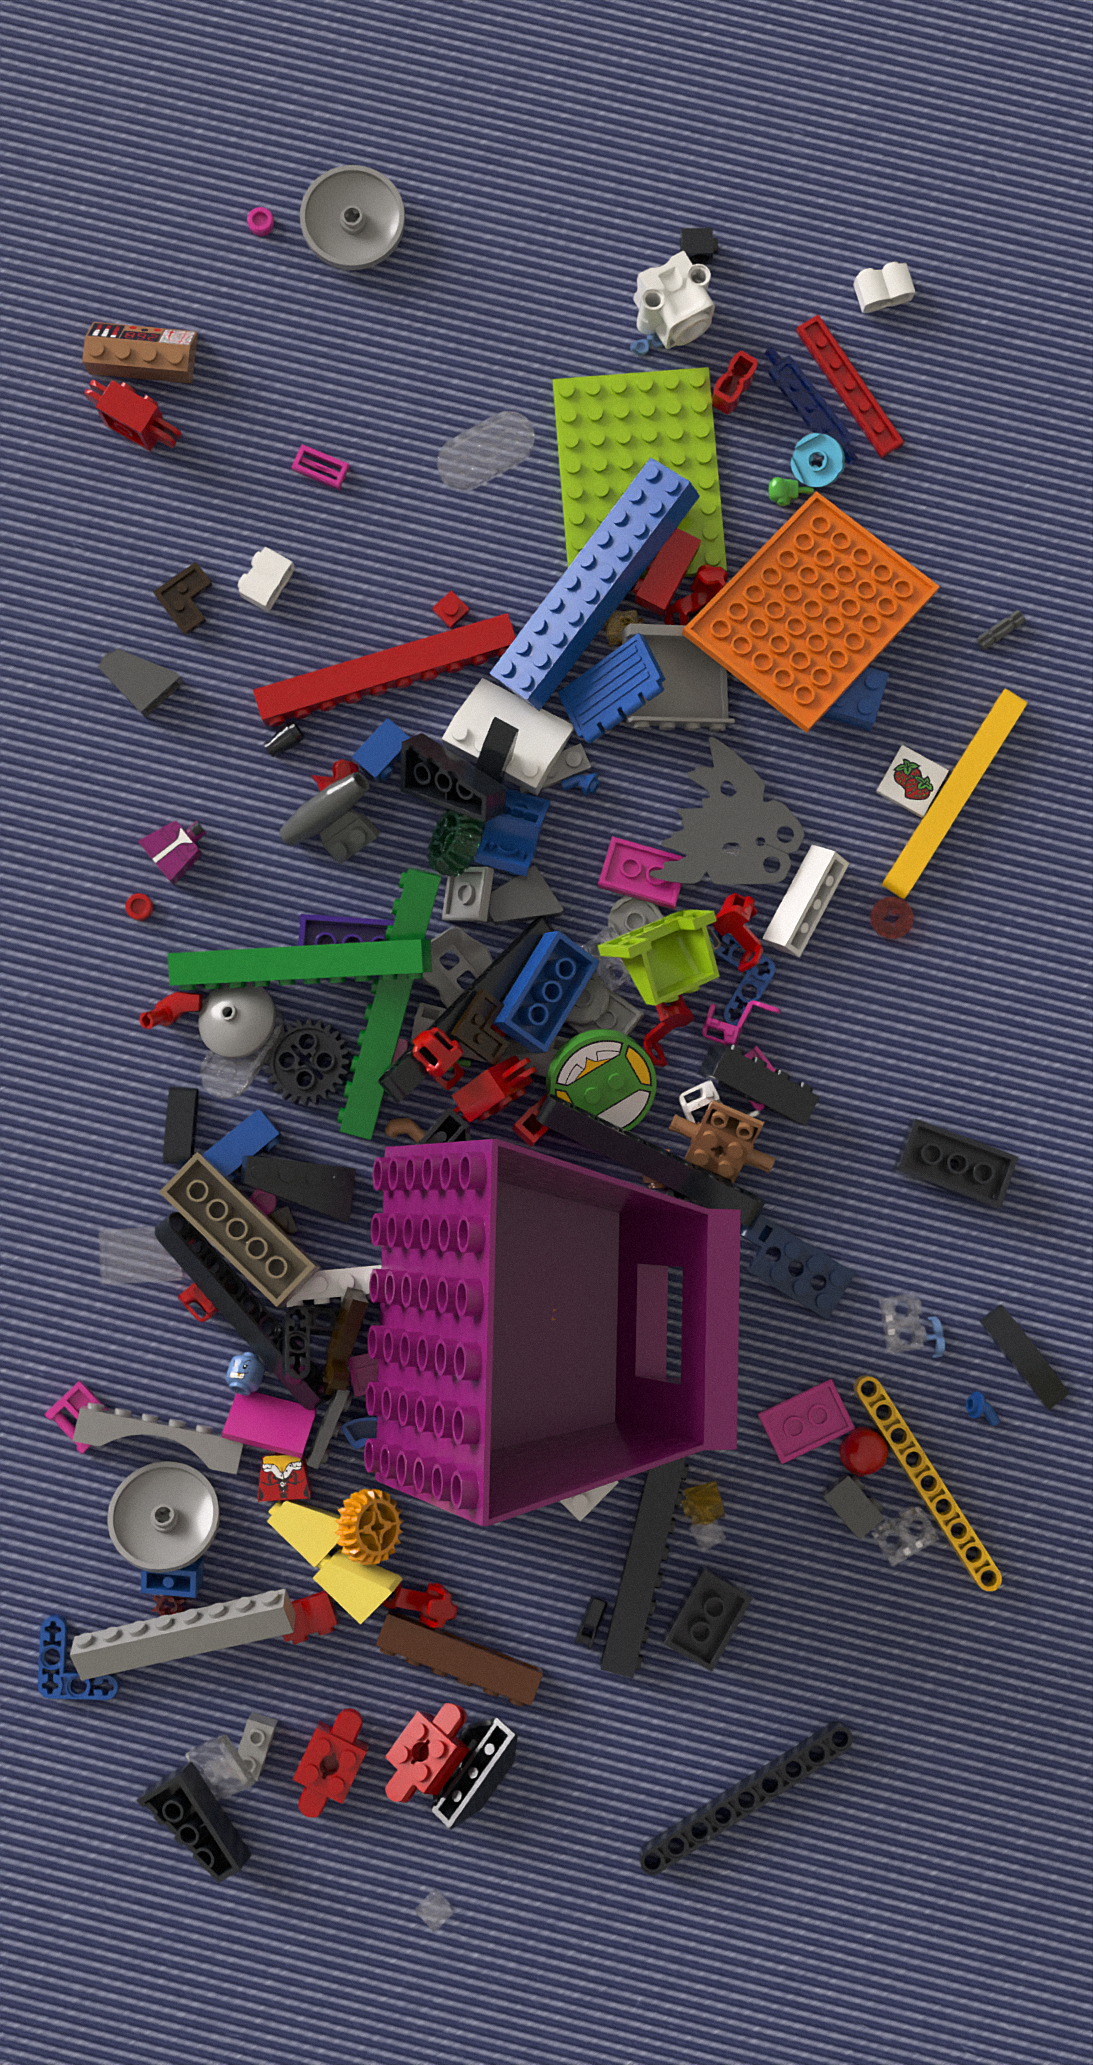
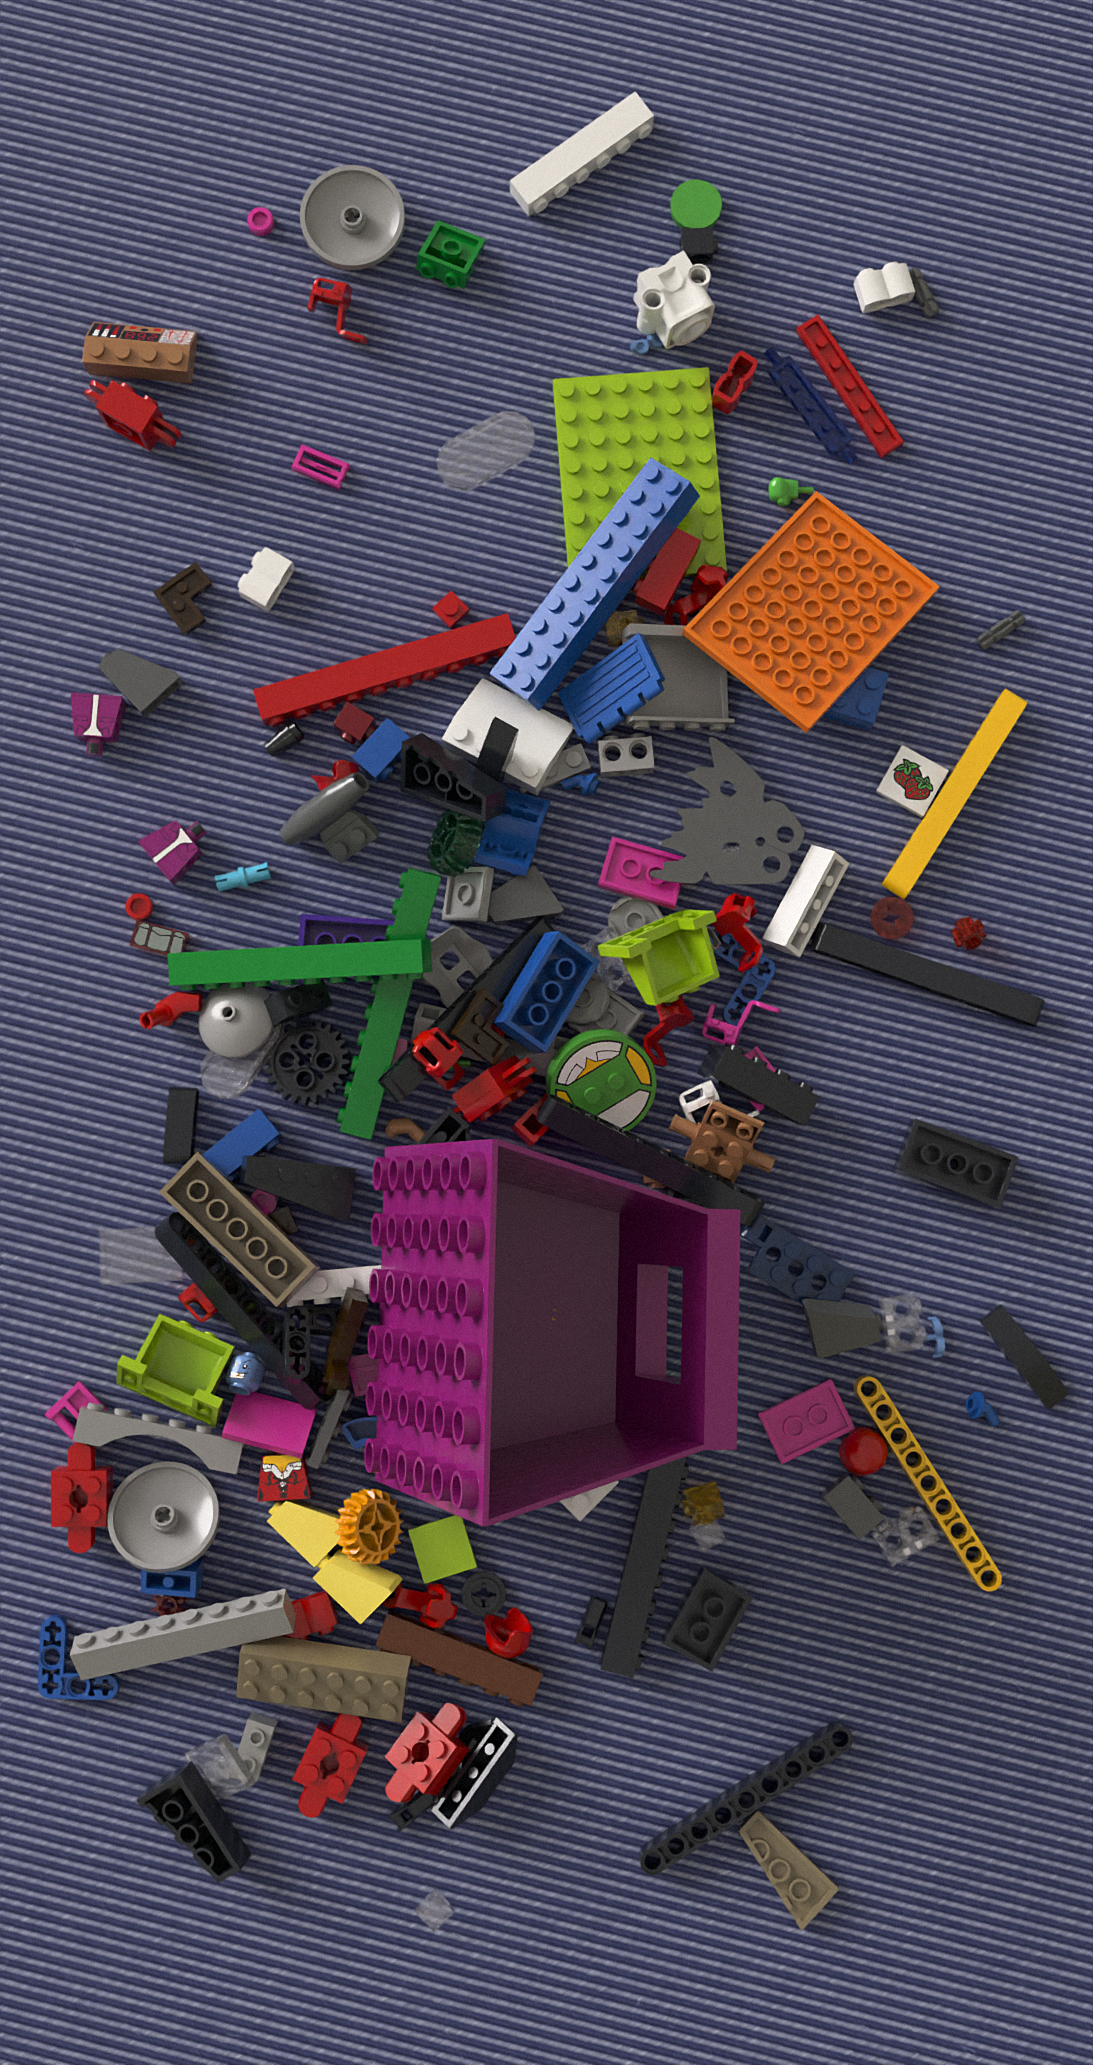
medium azure plate [791,433,845,488] -> none
none -> red brick [51,1442,113,1553]
none -> magenta torso [71,693,127,757]
none -> lime windscreen [116,1314,234,1428]
none -> tile [130,920,190,956]
none -> medium azure pin [215,862,271,892]
none -> dark tan brick [236,1636,411,1722]
none -> black brick [264,979,333,1026]
none -> red piece [307,278,368,345]
none -> dark red brick [333,702,377,746]
none -> black bar [388,1791,433,1832]
none -> lime tile [408,1515,477,1584]
none -> green plate [416,220,486,289]
none -> black gear [462,1571,506,1617]
none -> red helmet [484,1607,533,1658]
none -> white brick [510,92,654,217]
none -> light grey brick [598,733,655,778]
none -> bright green tile [670,179,722,228]
none -> dark tan wing [738,1809,839,1931]
none -> dark grey slope [802,1299,883,1359]
none -> black beam [810,923,1045,1027]
none -> dark grey axle [909,268,939,318]
none -> clear red gear [951,916,987,950]

